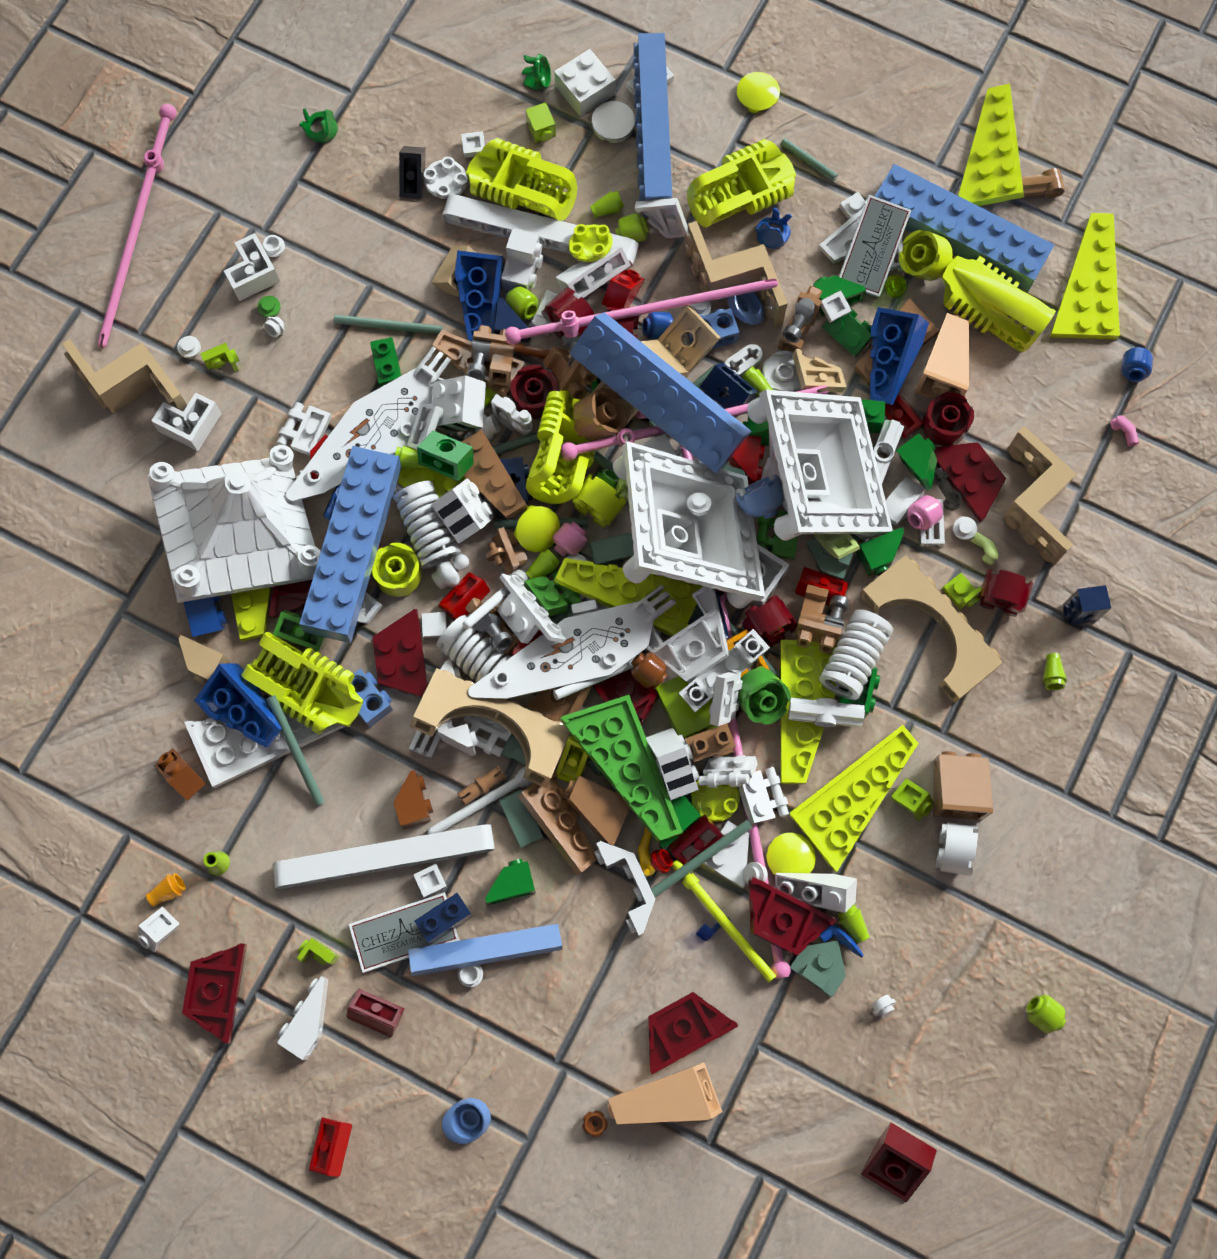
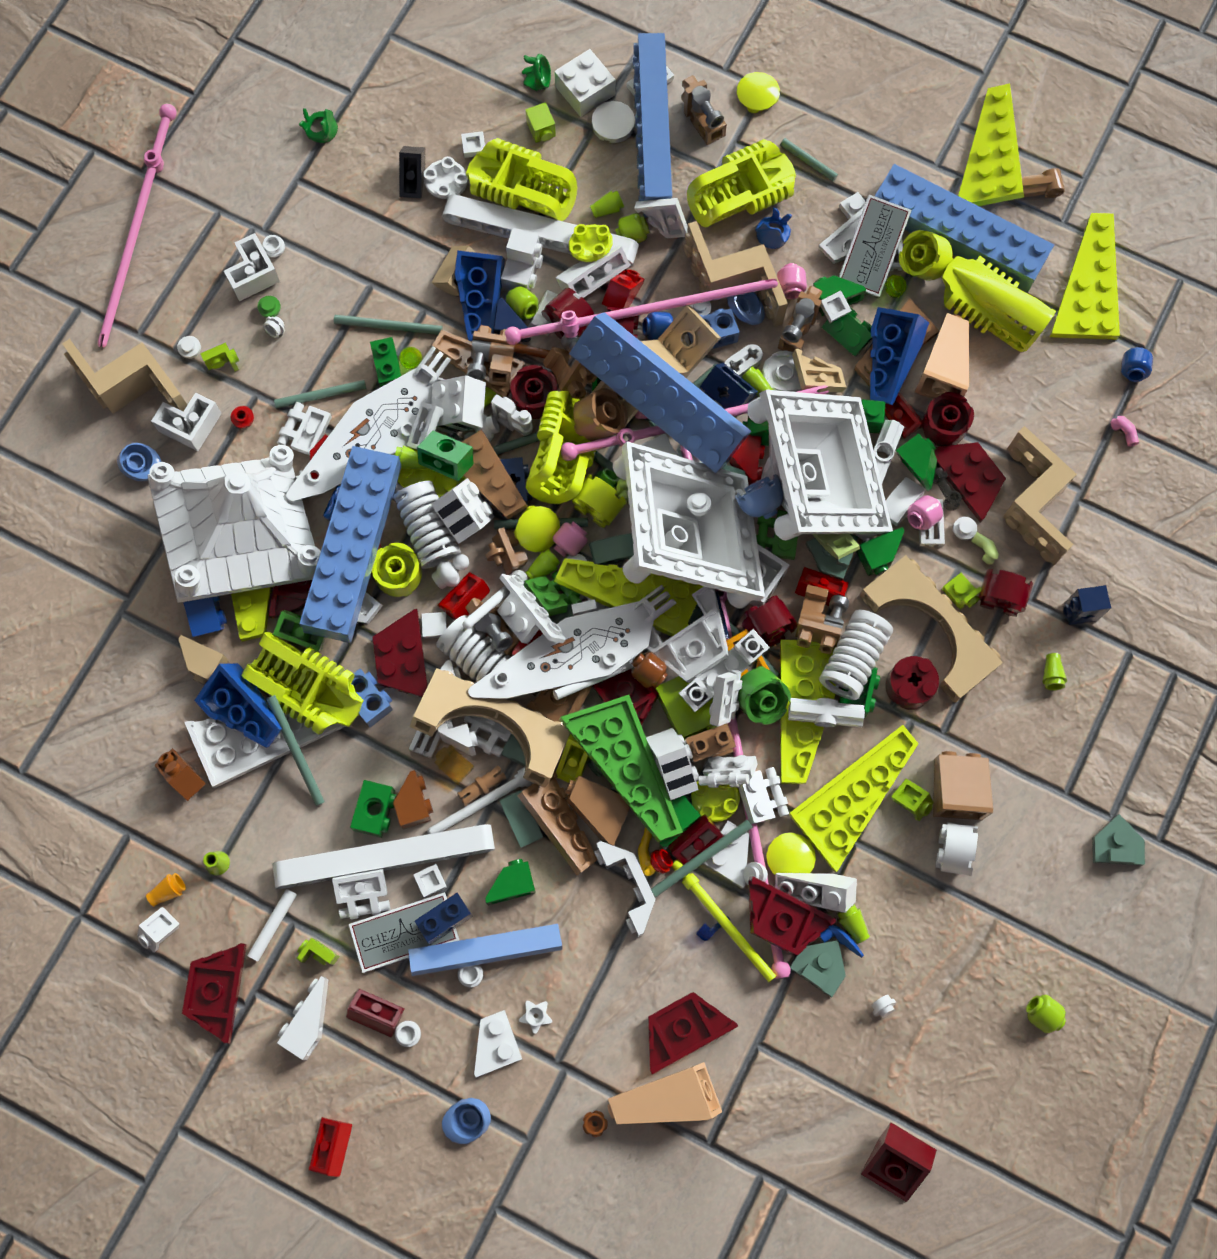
none -> medium blue hat [117,443,162,481]
none -> red plate [230,406,254,429]
none -> white piece [247,889,297,961]
none -> sand green bar [274,380,367,409]
none -> white plate [332,869,390,920]
none -> green brick [350,780,397,838]
none -> white plate [395,1021,421,1047]
none -> clear neon green plate [399,347,422,369]
none -> clear yellow bracket [434,744,474,785]
none -> white wing [474,1010,522,1078]
none -> white plate [519,1001,552,1034]
none -> hips [681,75,727,145]
none -> bright pink head [777,263,807,299]
none -> dark red brick [886,656,939,710]
none -> sand green plate [1092,814,1145,866]

